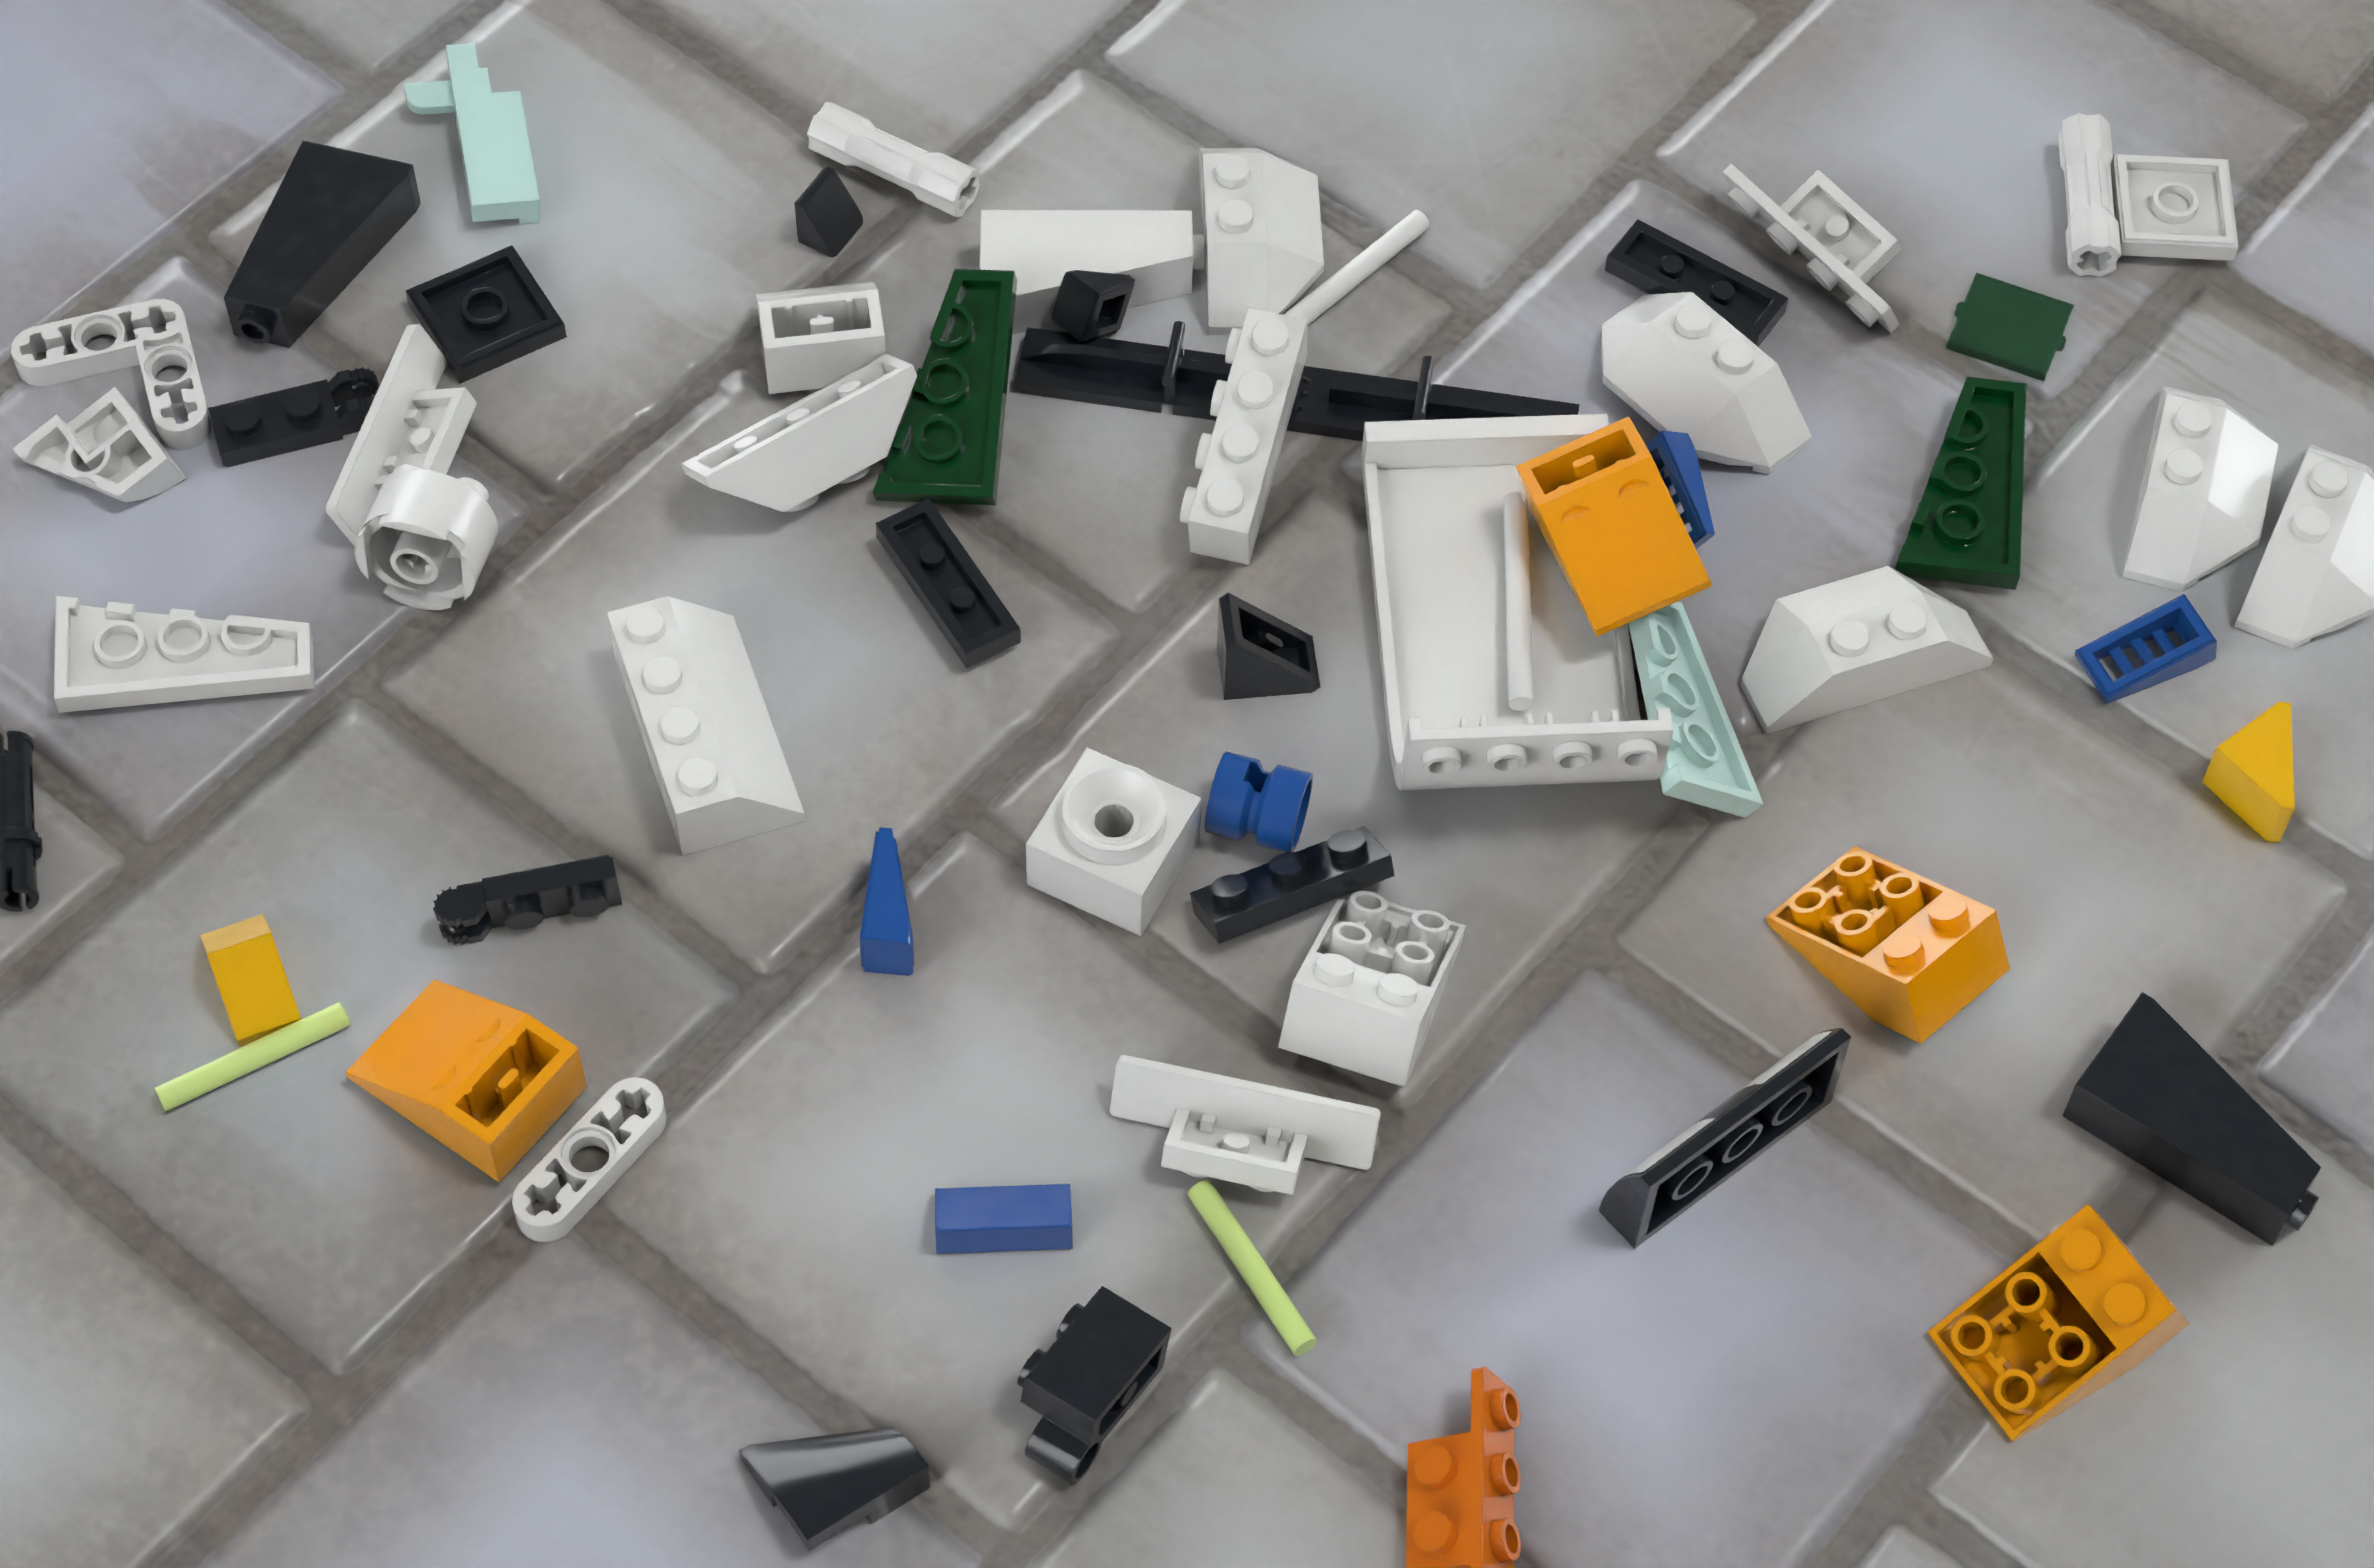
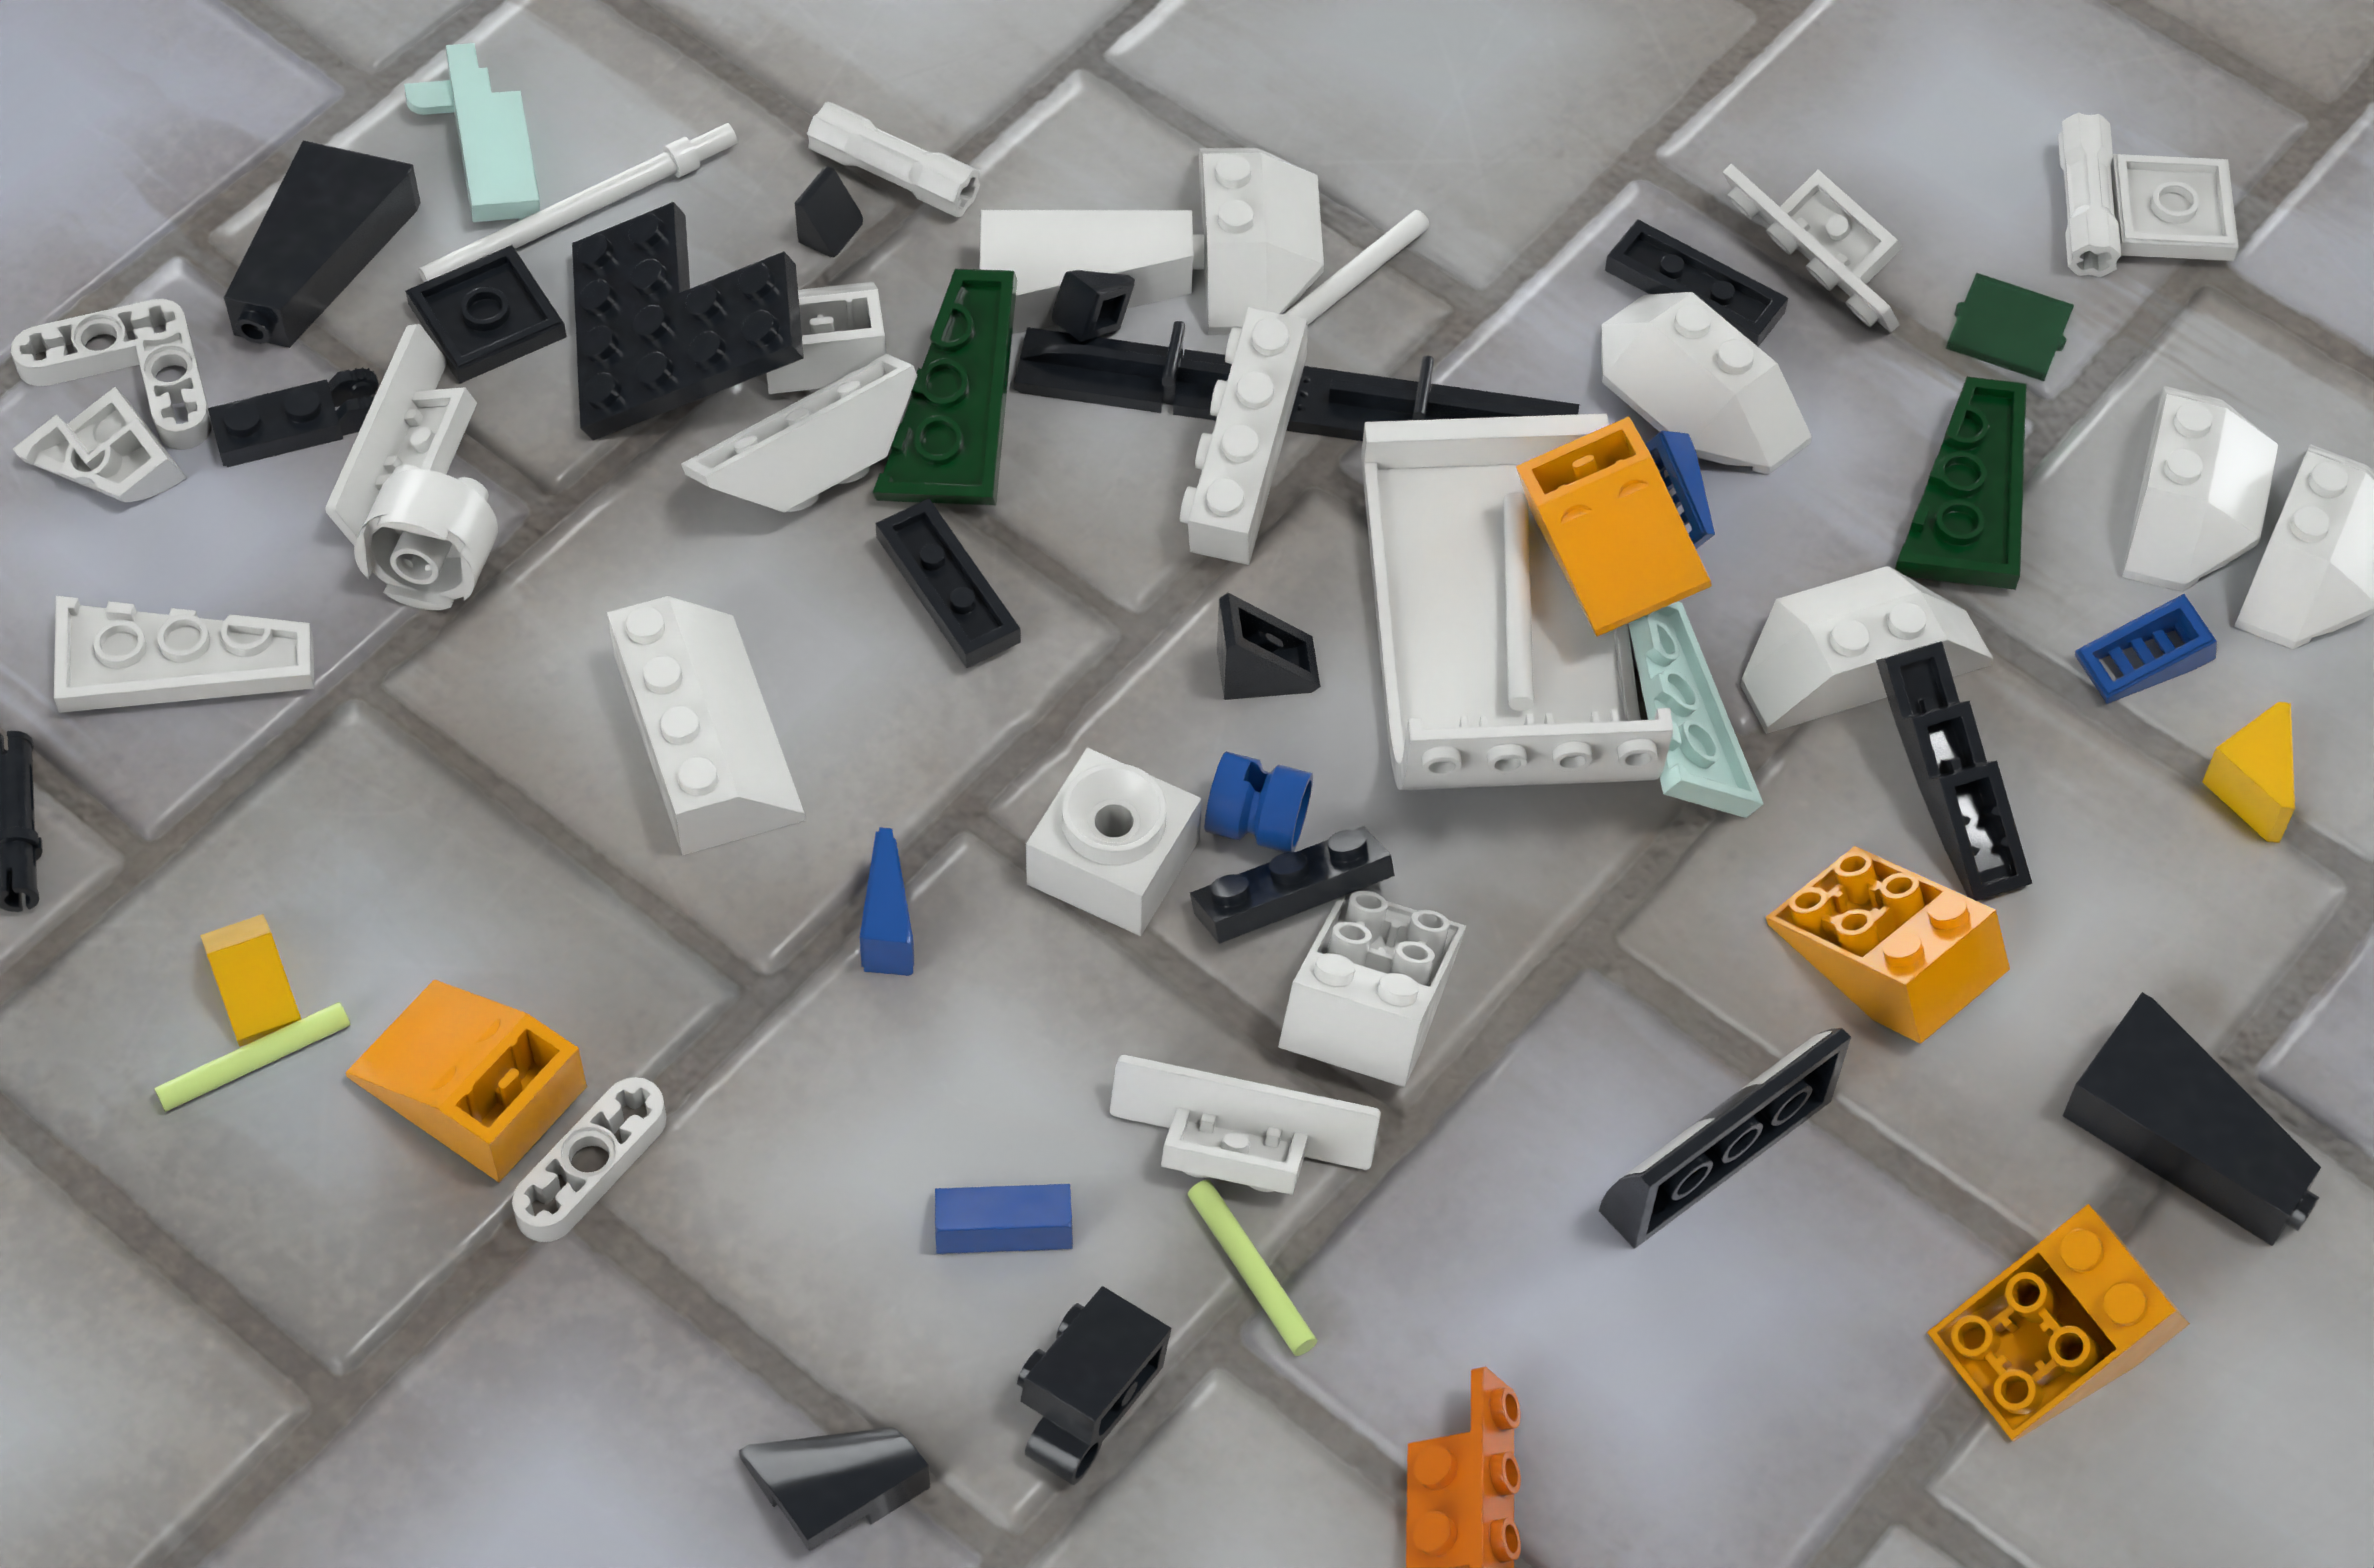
black hinge [433,854,622,945] -> none
none -> white bar [418,123,738,283]
none -> black plate [572,202,804,441]
none -> black slope [1876,641,2033,901]

